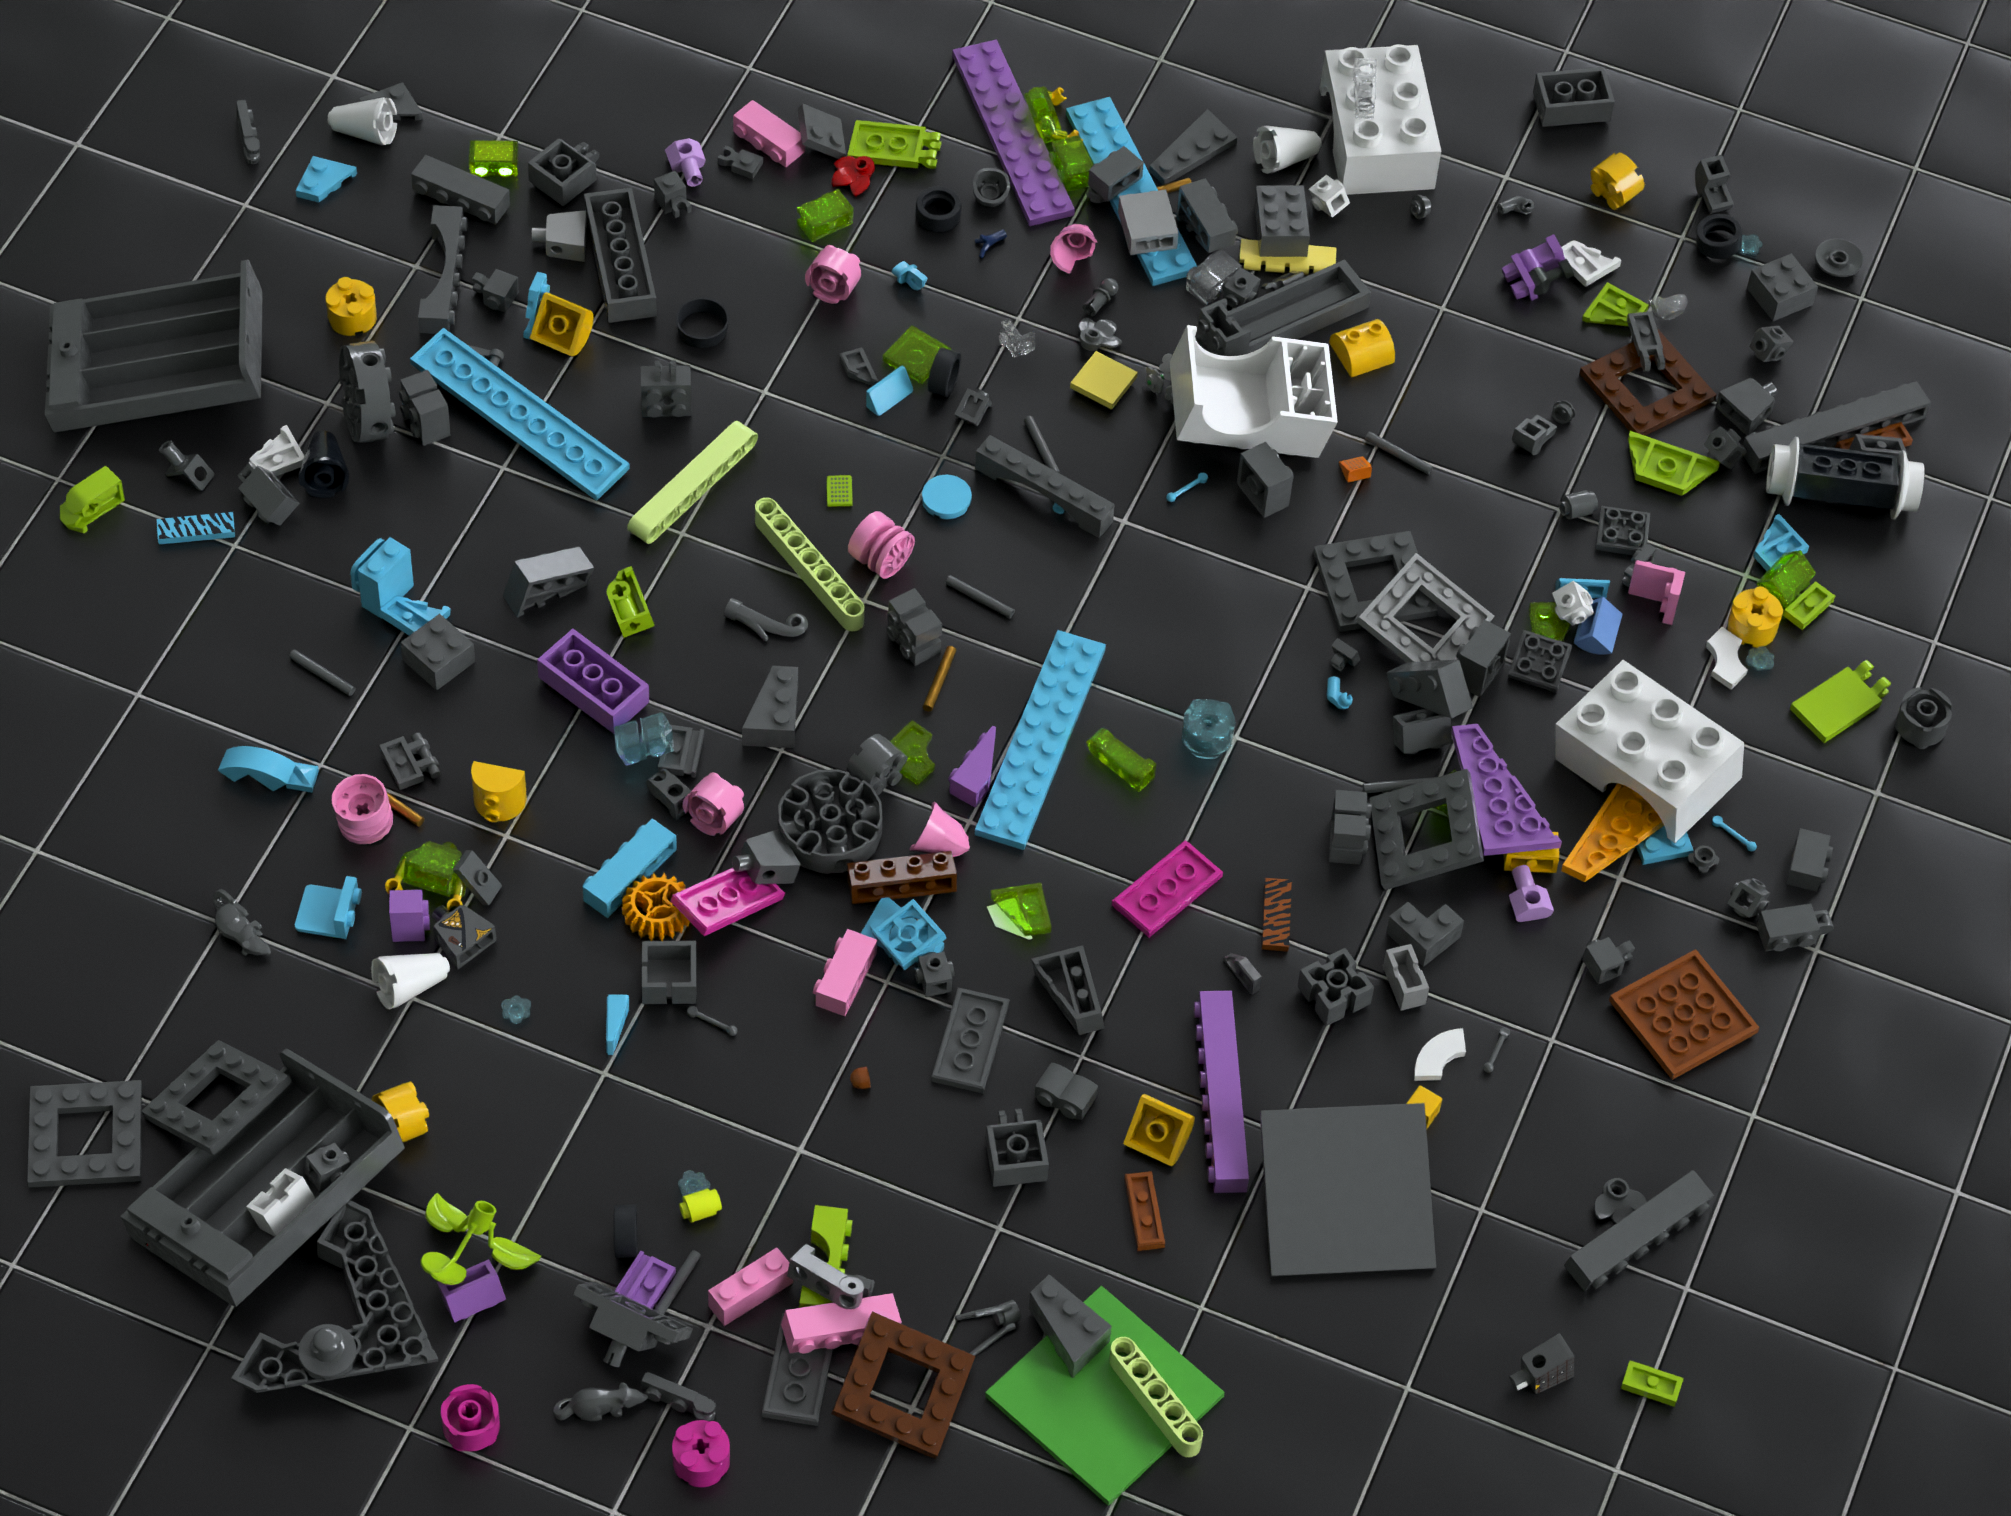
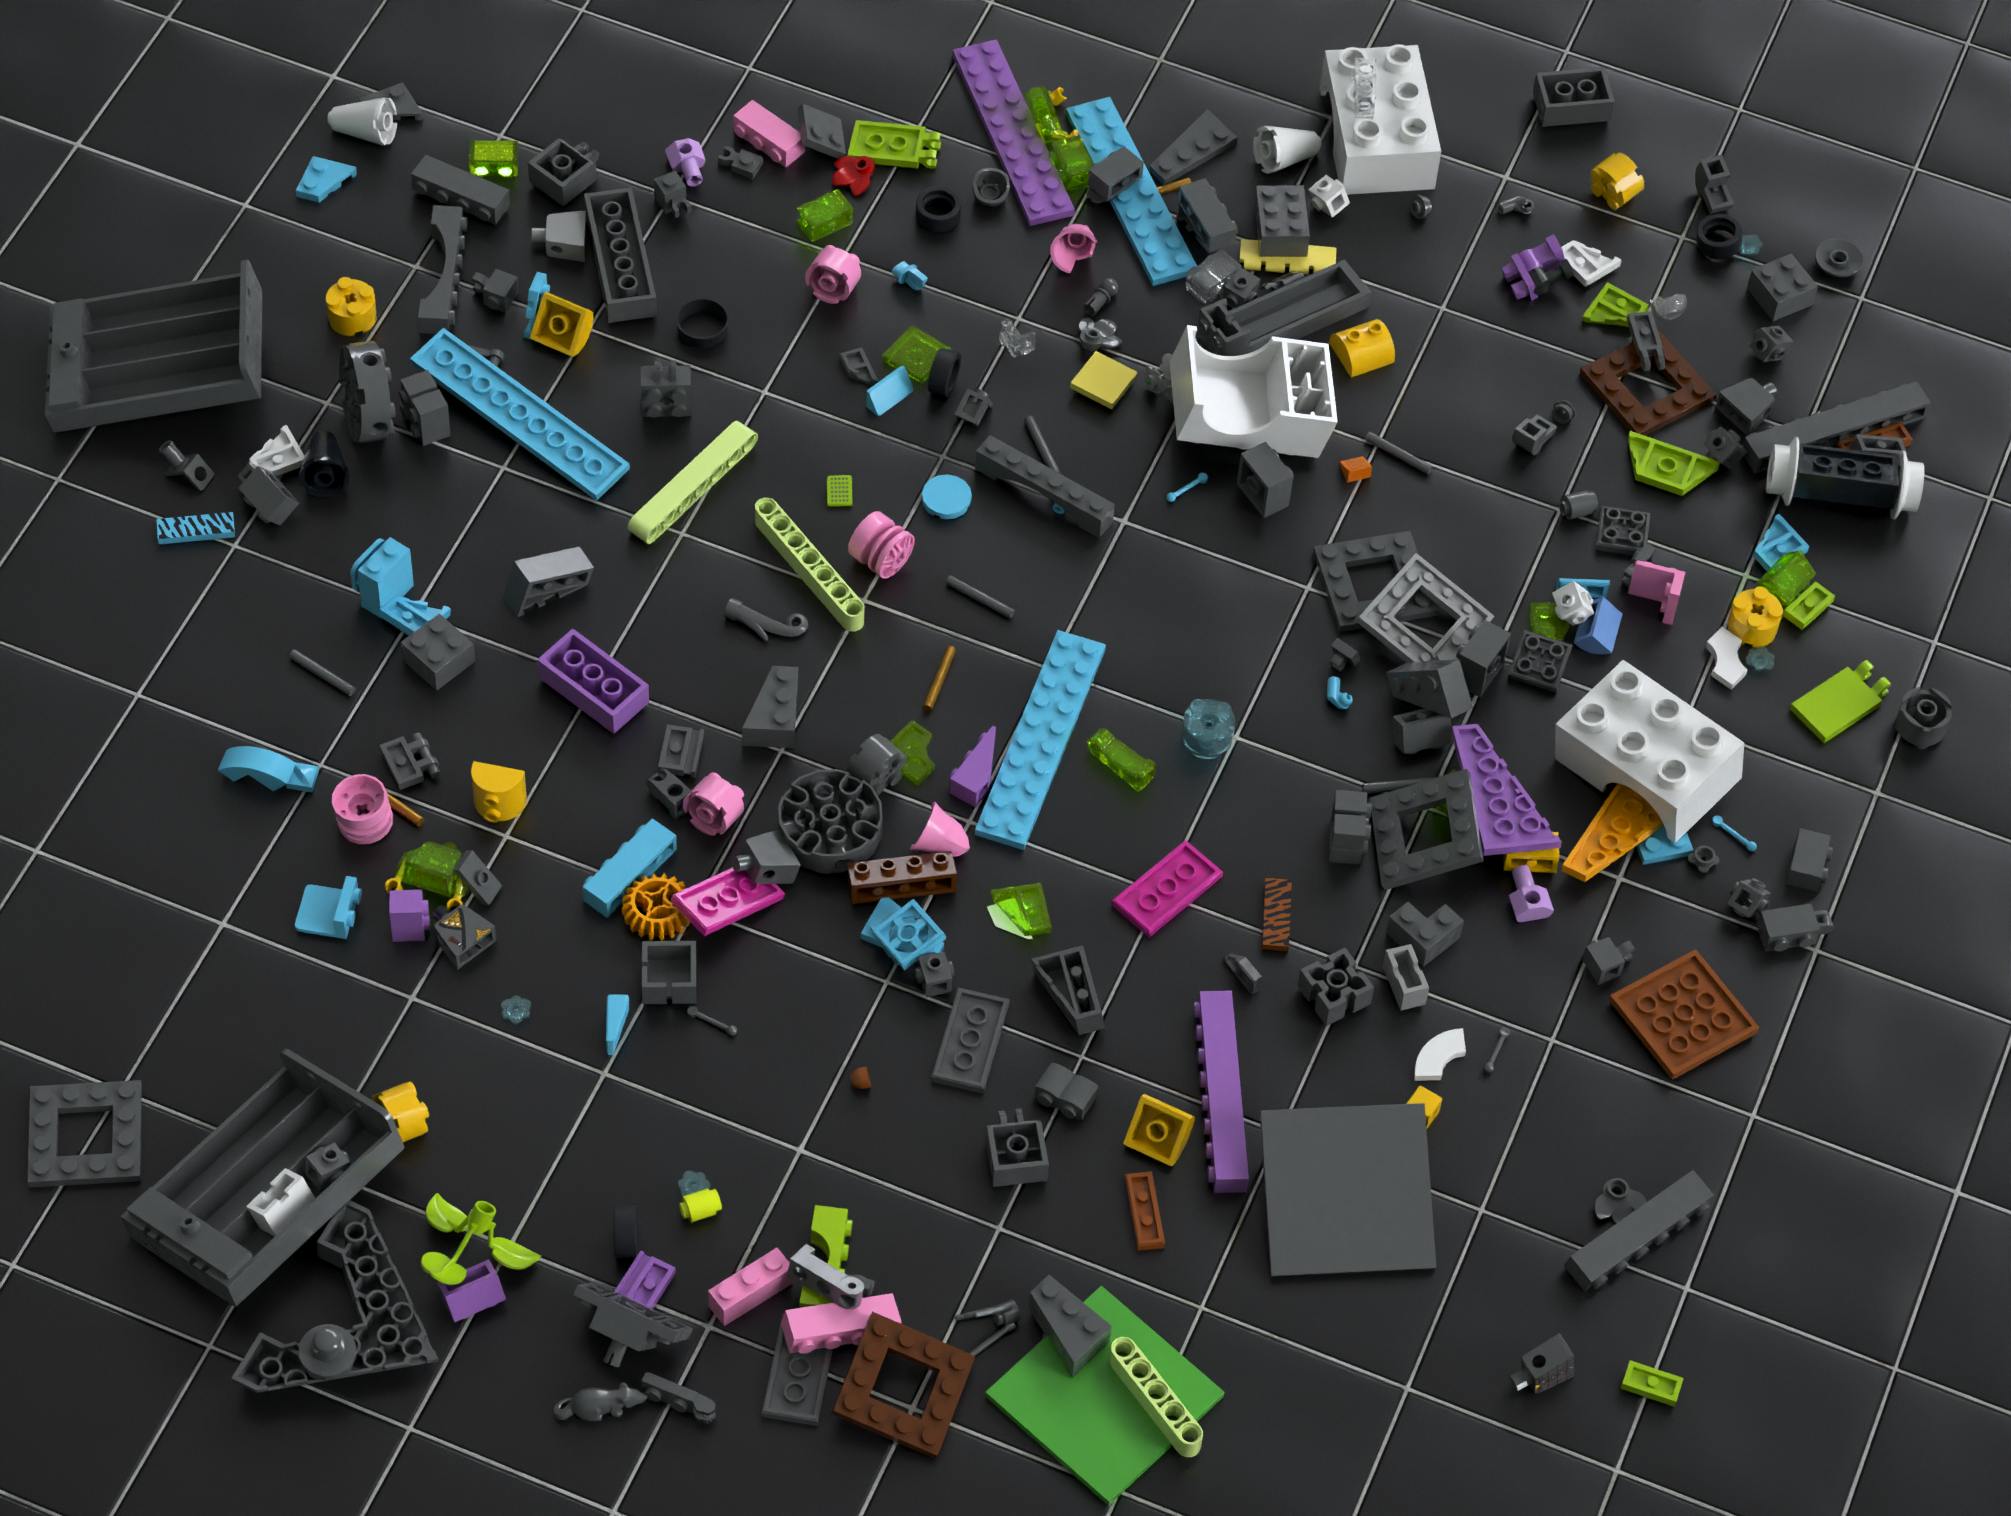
lime piece [60,466,125,533] -> none
dark grey plate [141,1040,292,1156] -> none
dark grey animal [213,889,271,956] -> none
dark grey hinge [236,100,260,165] -> none
white cone [371,953,450,1009] -> none
dark pink brick [441,1384,500,1451] -> none
lime piece [607,566,655,638] -> none
clear light blue piece [614,712,674,766] -> none
dark grey piece [654,1250,701,1314] -> none
dark pink brick [672,1420,730,1487] -> none
bright pink brick [813,929,877,1016] -> none
dark grey brick [886,588,942,666] -> none
dark blue bar [975,229,1007,258] -> none
light grey brick [1118,189,1179,255] -> none

